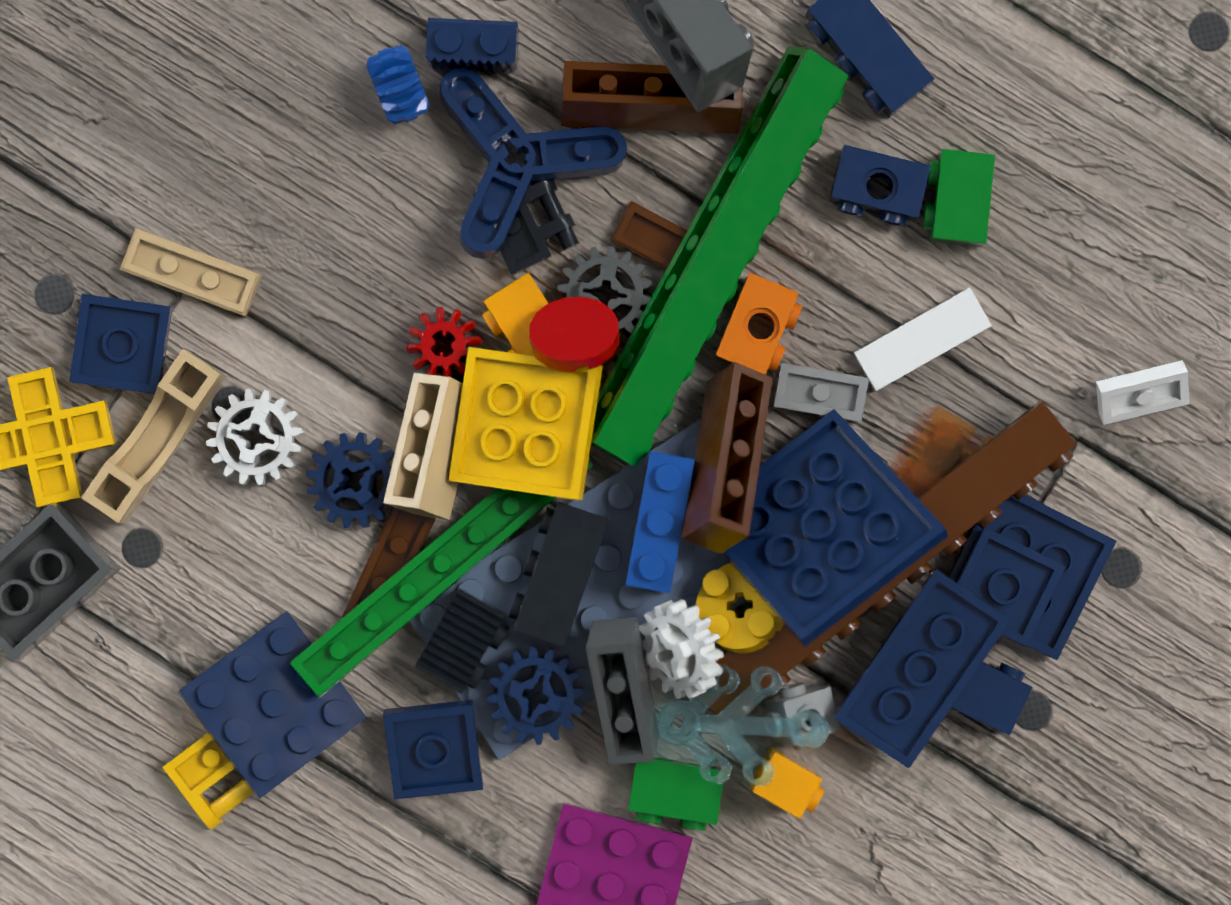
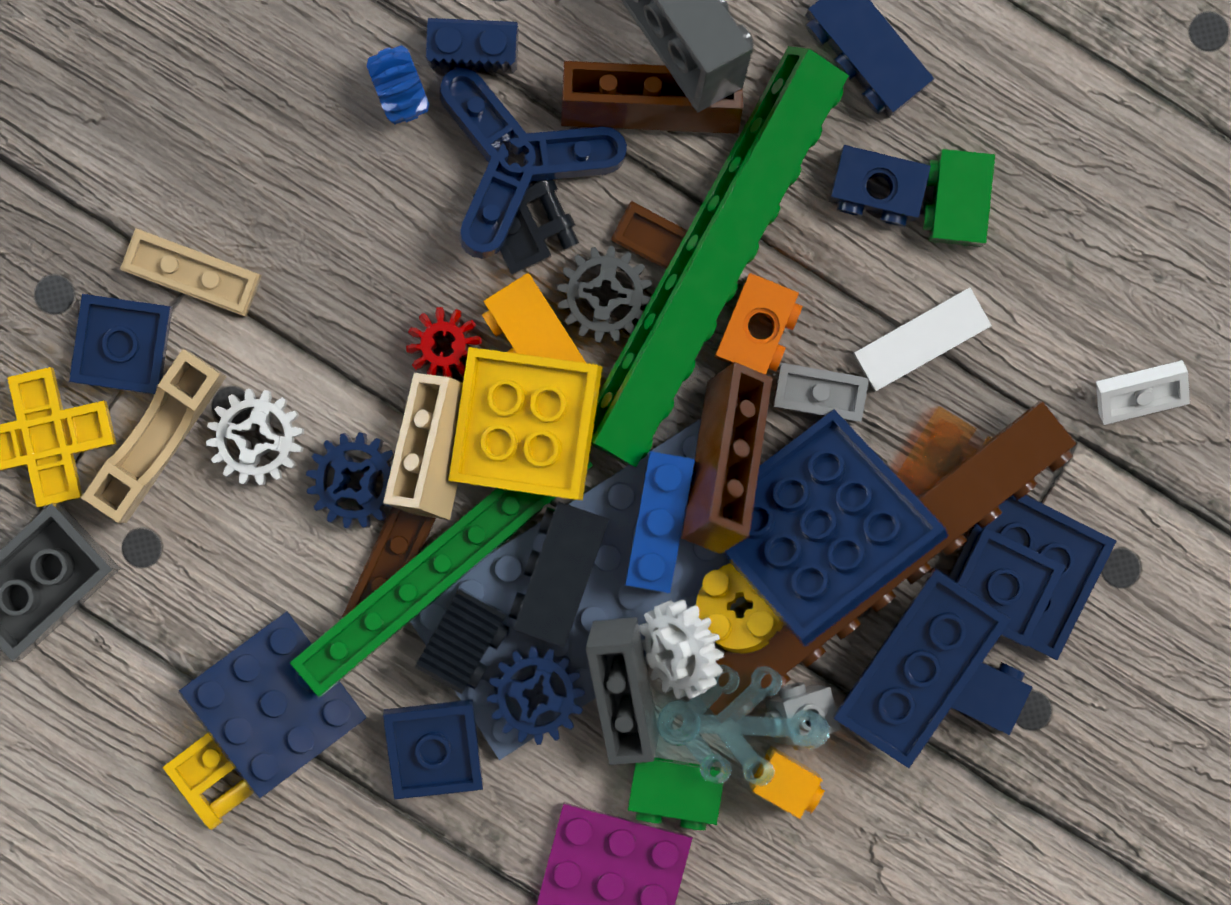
red tile [529,297,619,372] -> none

